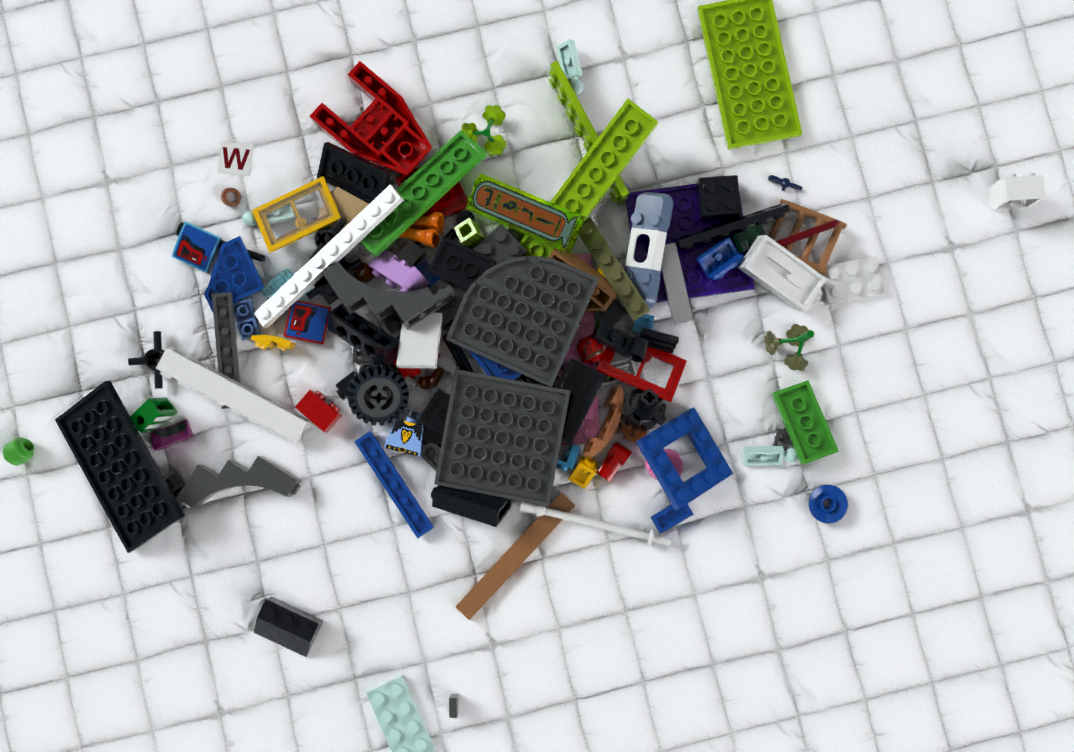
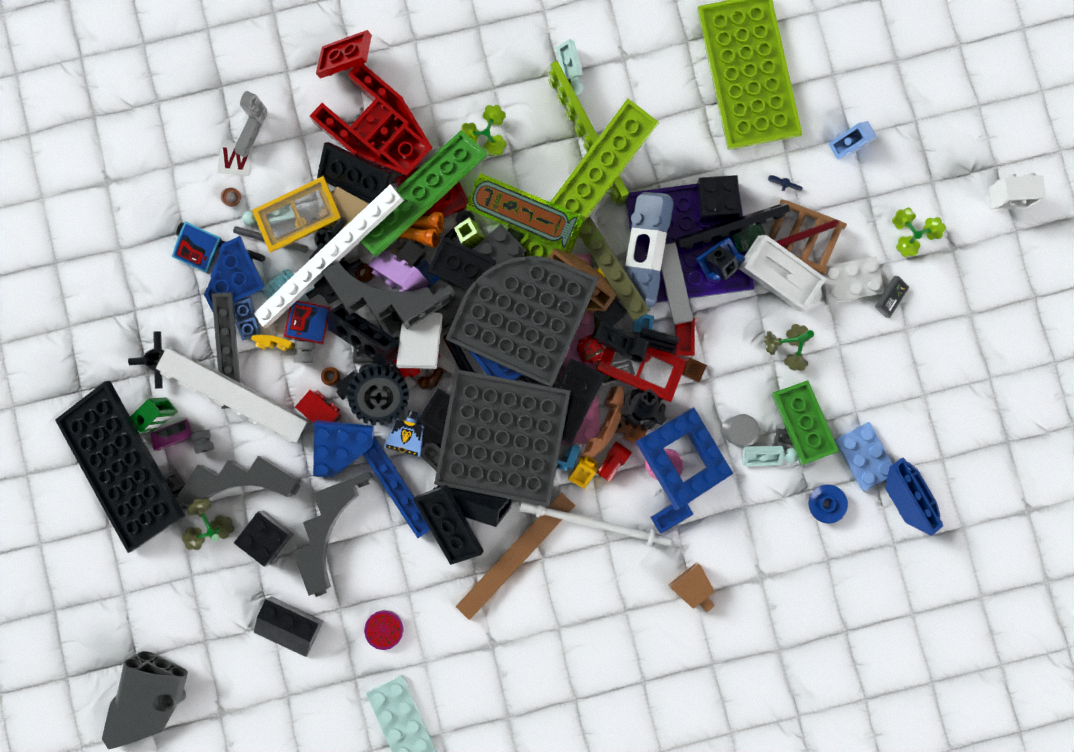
bright green head [3,437,34,466] -> none
dark grey tile [449,694,459,718] -> none
none -> dark grey panel [102,651,188,750]
none -> olive plant [182,498,234,550]
none -> dark grey wheel [190,430,215,454]
none -> flat silver bar [233,226,308,253]
none -> black brick [234,511,294,567]
none -> light grey beam [235,91,267,157]
none -> dark grey arch [293,472,373,597]
none -> light grey wheel [294,342,314,363]
none -> blue plate [313,420,374,478]
none -> red plate [316,30,372,79]
none -> dark orange plate [321,367,341,386]
none -> tile [364,610,404,650]
none -> black plate [413,484,484,565]
none -> medium nougat torso [668,562,715,612]
none -> red tile [675,318,695,356]
none -> reddish brown tile [682,357,707,383]
none -> black brick [705,246,739,281]
none -> light grey piece [722,414,760,448]
none -> light blue slope [828,121,877,160]
none -> light blue plate [834,422,892,491]
none -> tile [875,276,909,318]
none -> blue wedge [885,457,943,536]
none -> lime plant [892,207,946,257]

